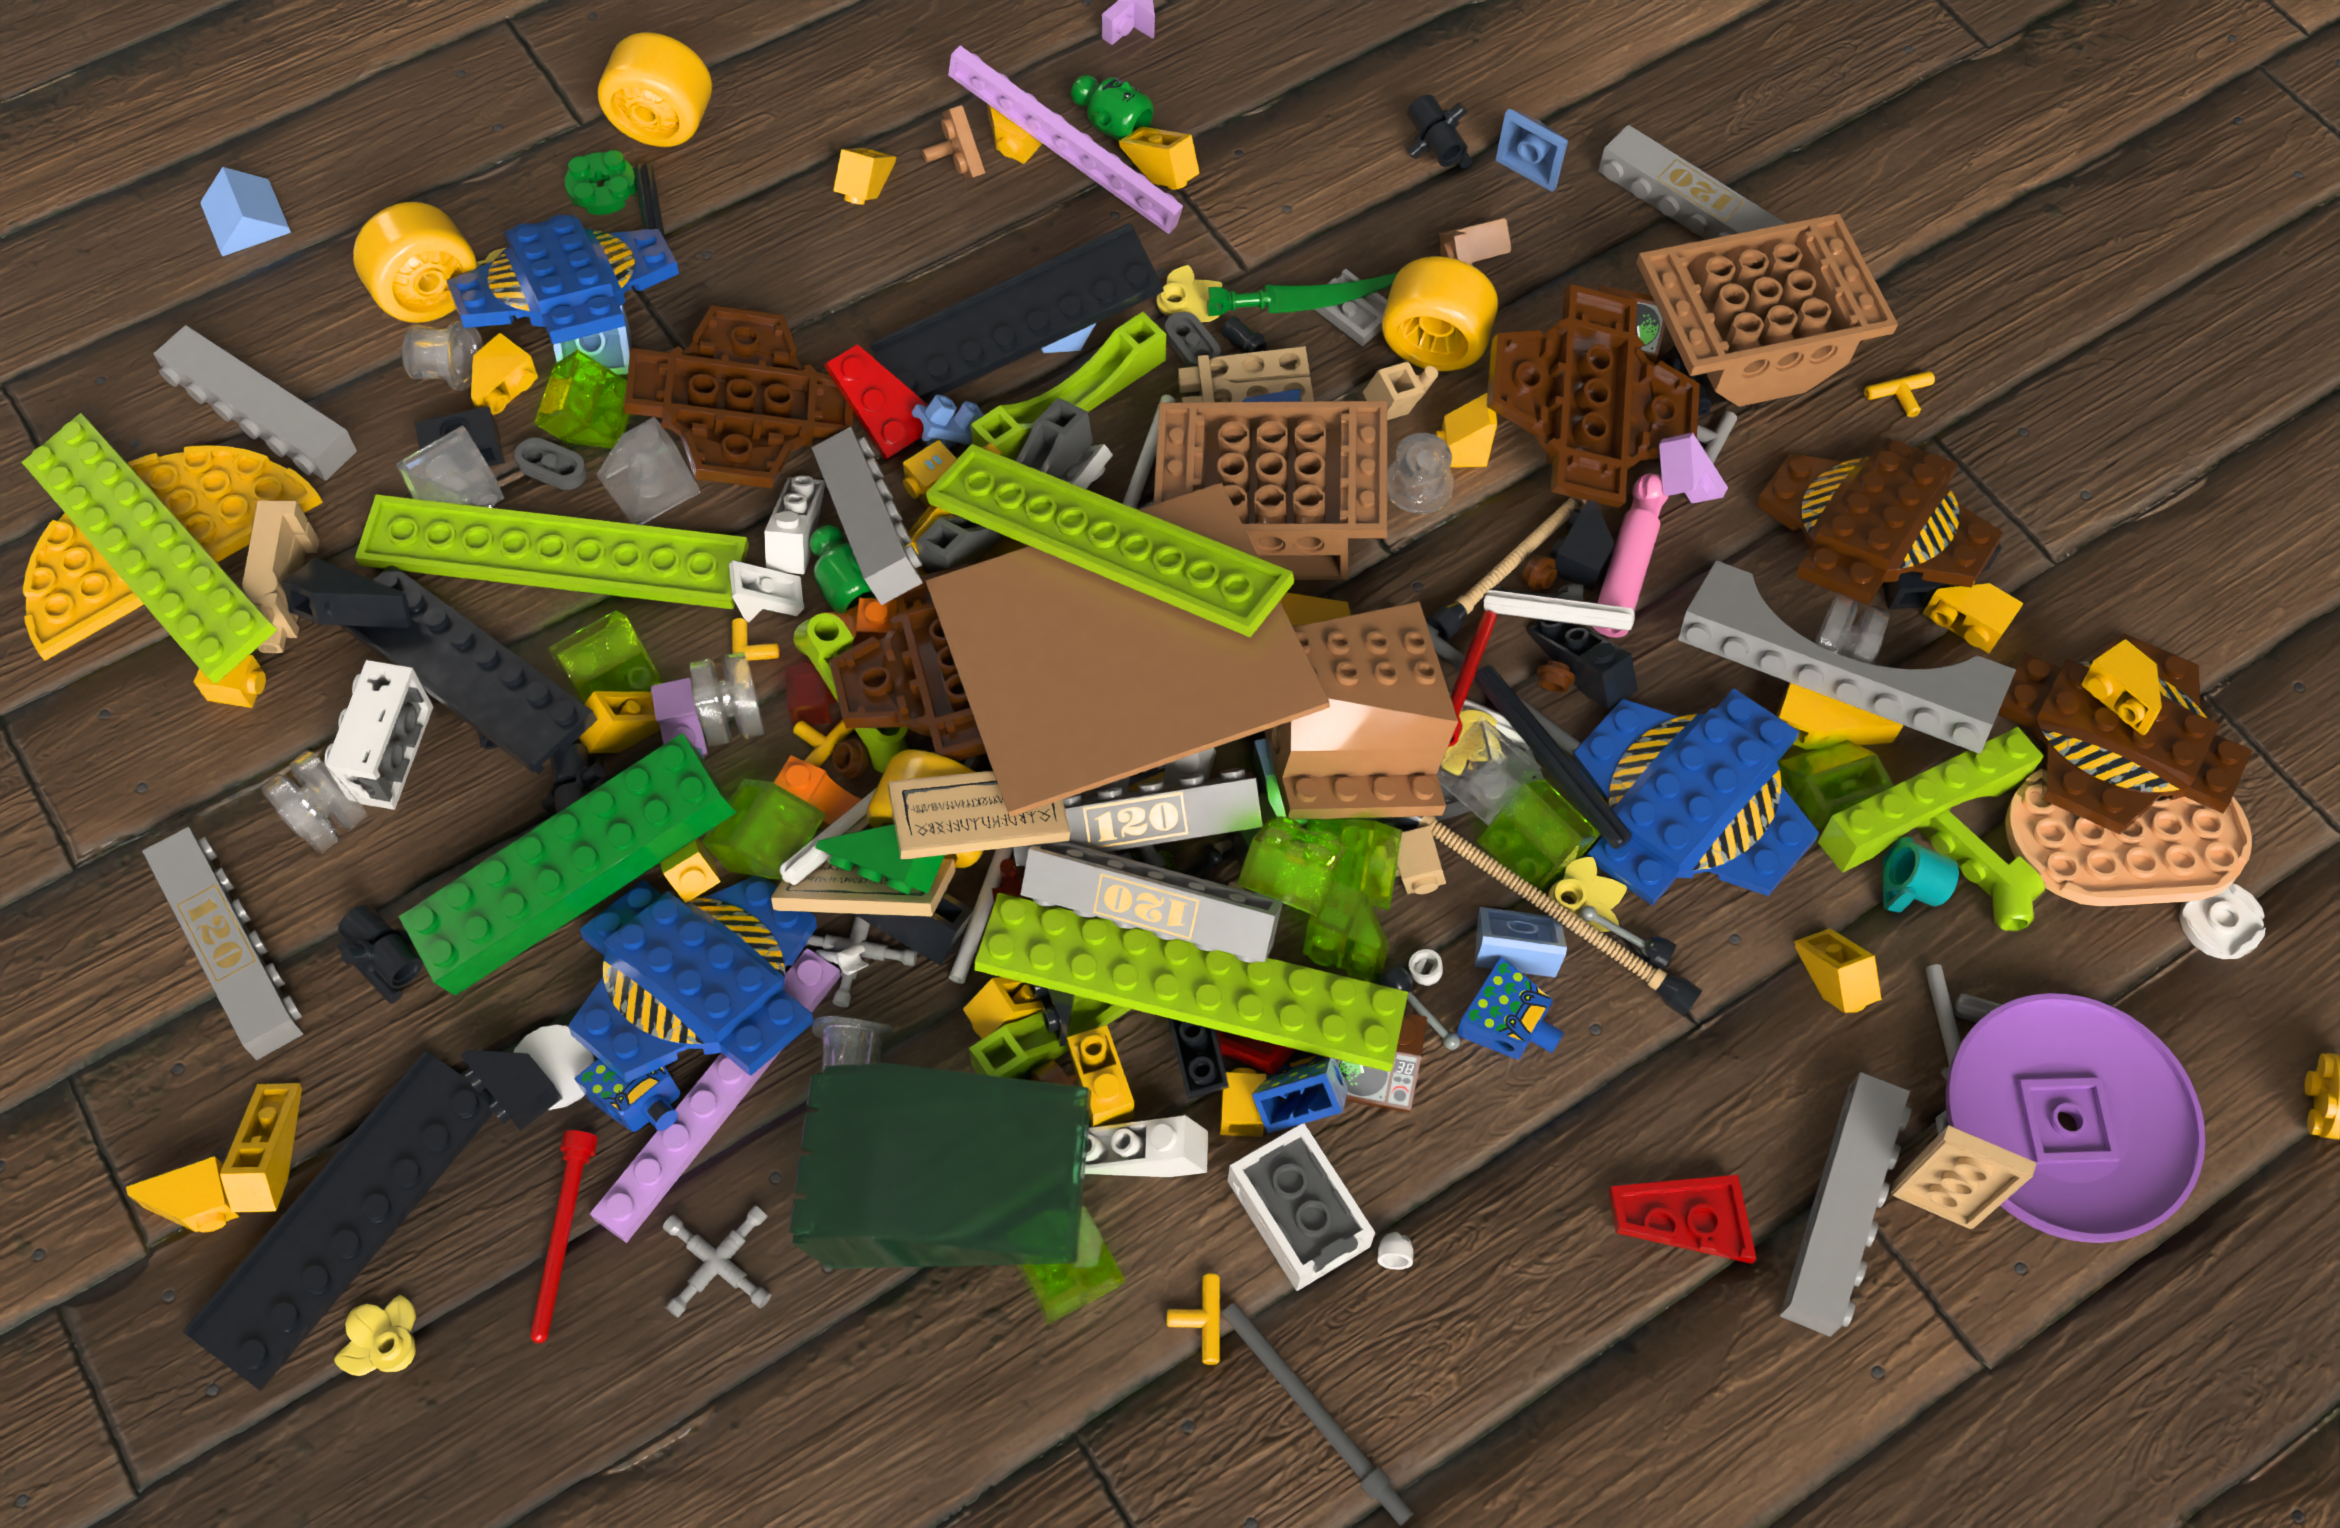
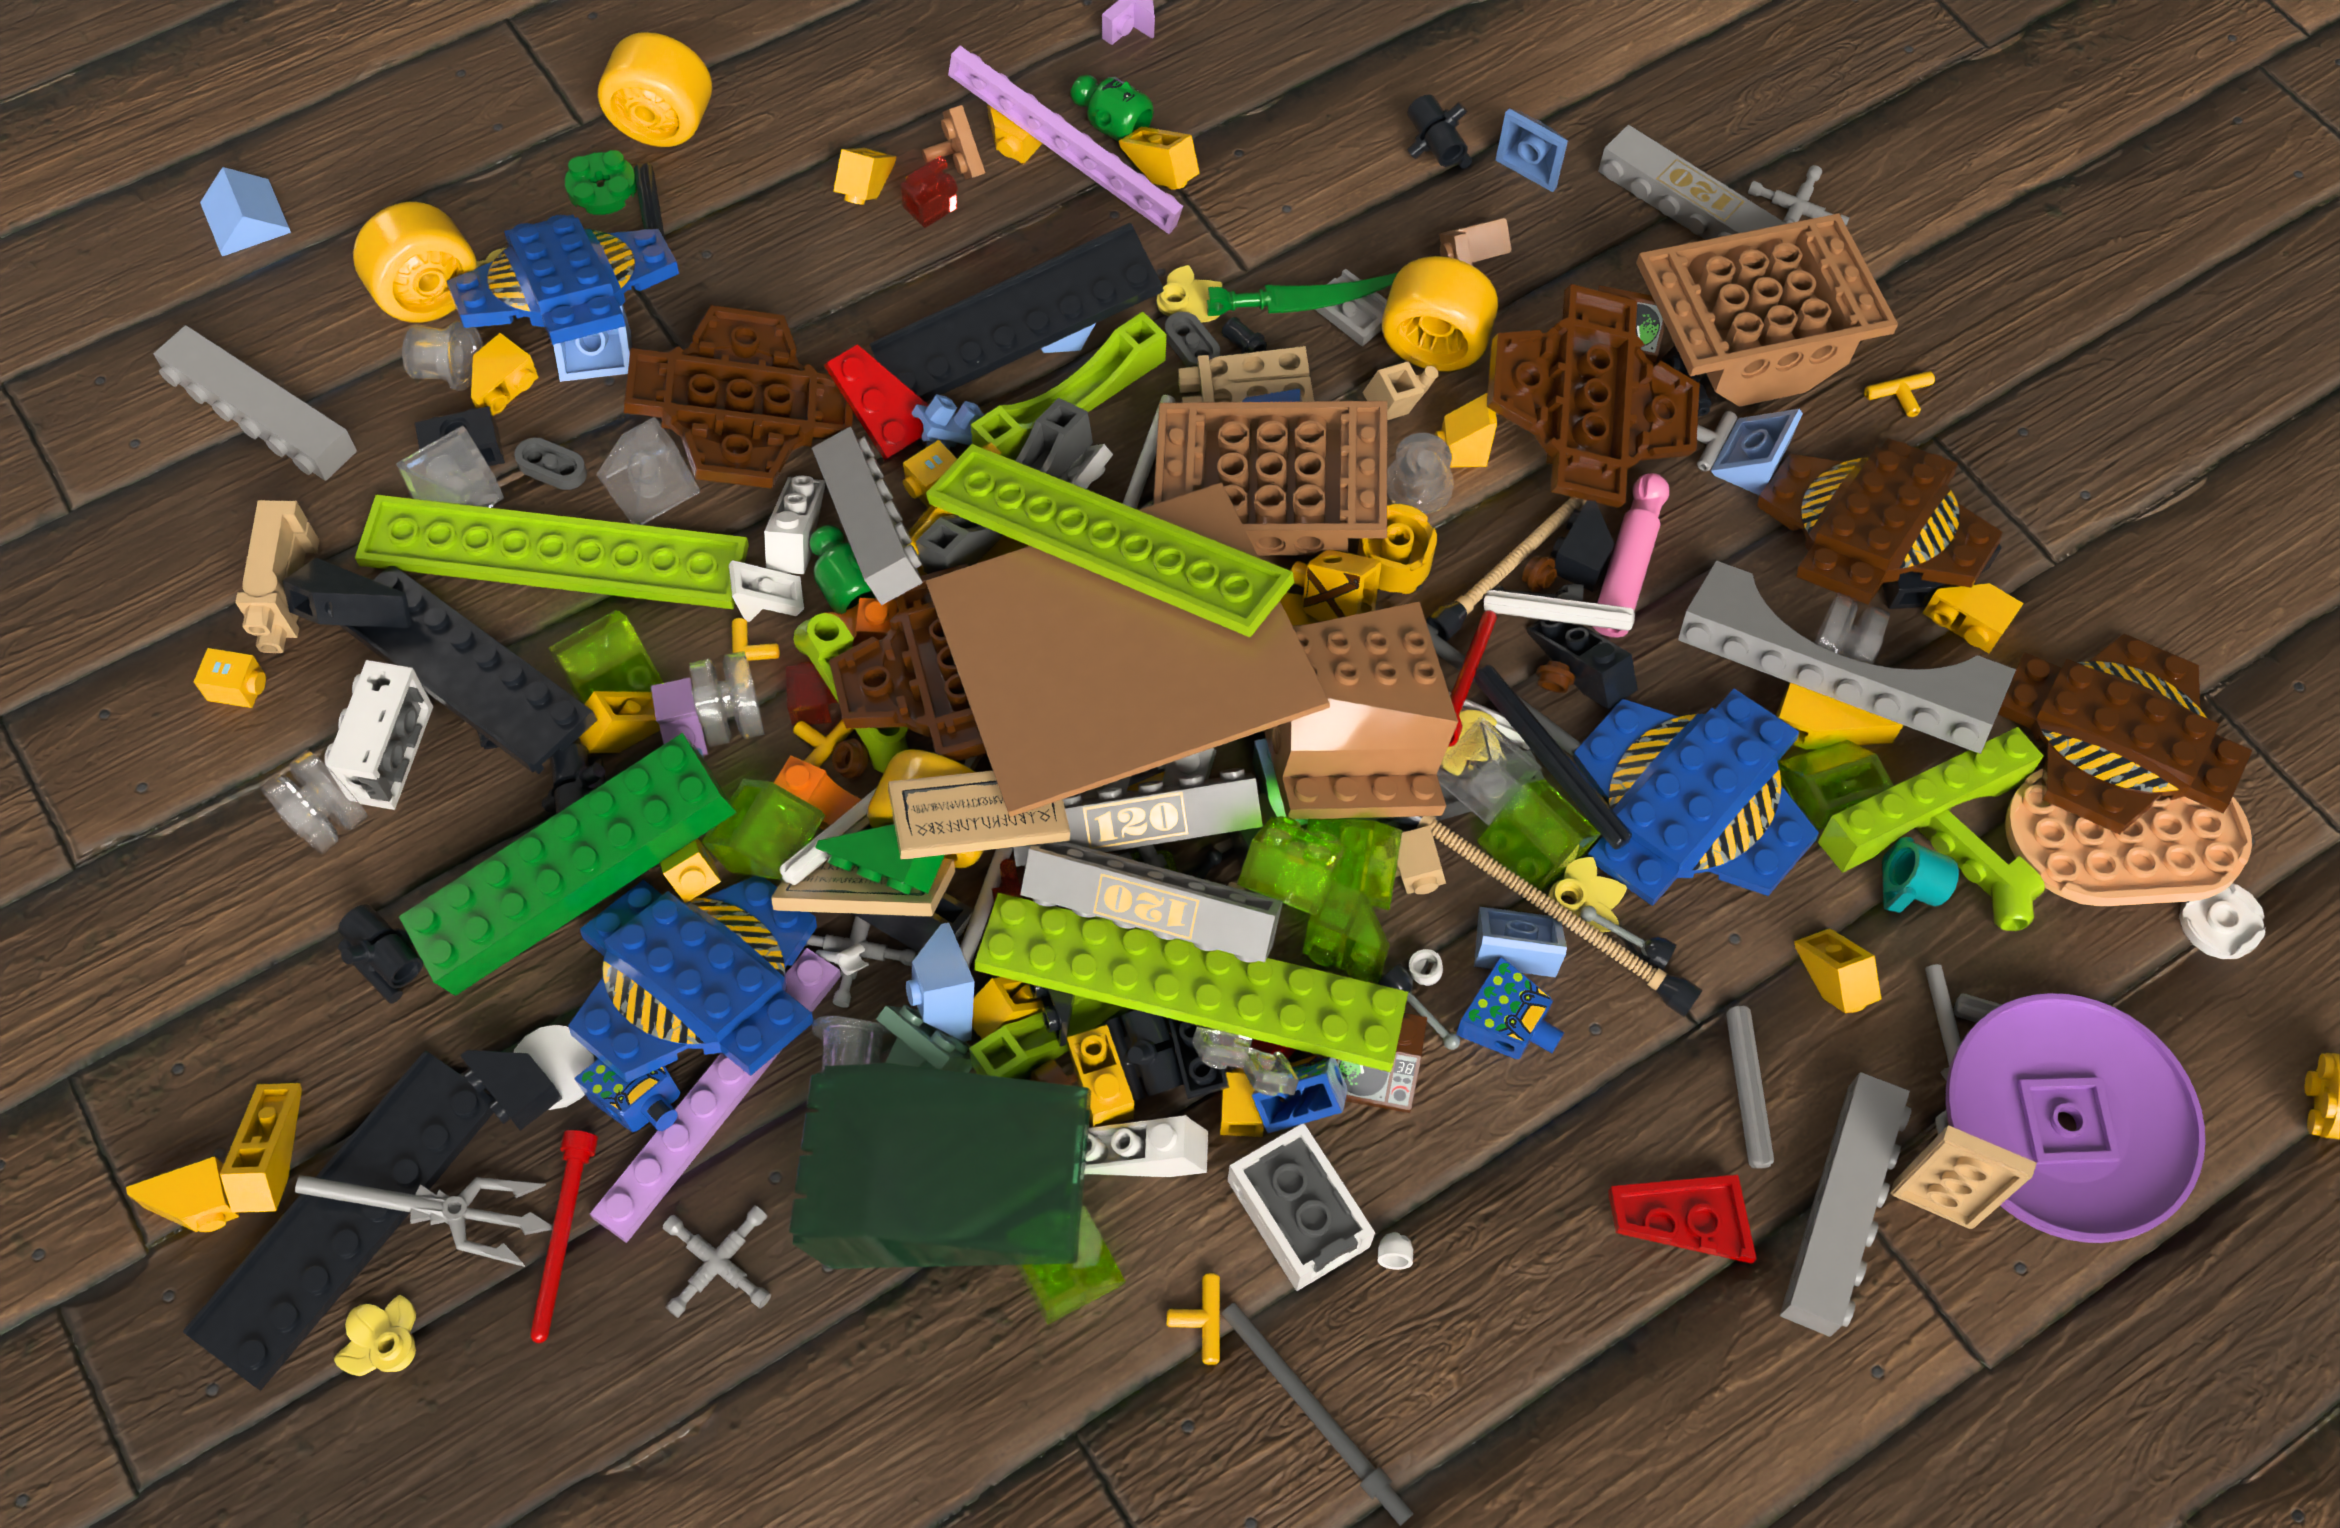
lime plate [22,413,278,684] -> none
yellow plate [23,445,323,661] -> none
light grey brick [142,826,303,1060] -> none
clear neon green slope [534,350,630,449] -> none
lavender slope [1659,432,1728,503] -> none
yellow slope [2081,639,2162,736] -> none
none -> light grey piece [295,1175,553,1267]
none -> sand green plate [876,1005,972,1084]
none -> clear red brick [901,156,958,228]
none -> light blue slope [906,923,974,1042]
none -> black pin [1103,1010,1184,1101]
none -> clear plate [1192,1027,1299,1096]
none -> yellow torso [1291,550,1382,622]
none -> yellow brick [1357,504,1437,594]
none -> light blue slope [1711,409,1803,495]
none -> light grey axle [1726,1006,1774,1169]
none -> light grey piece [1748,165,1850,225]

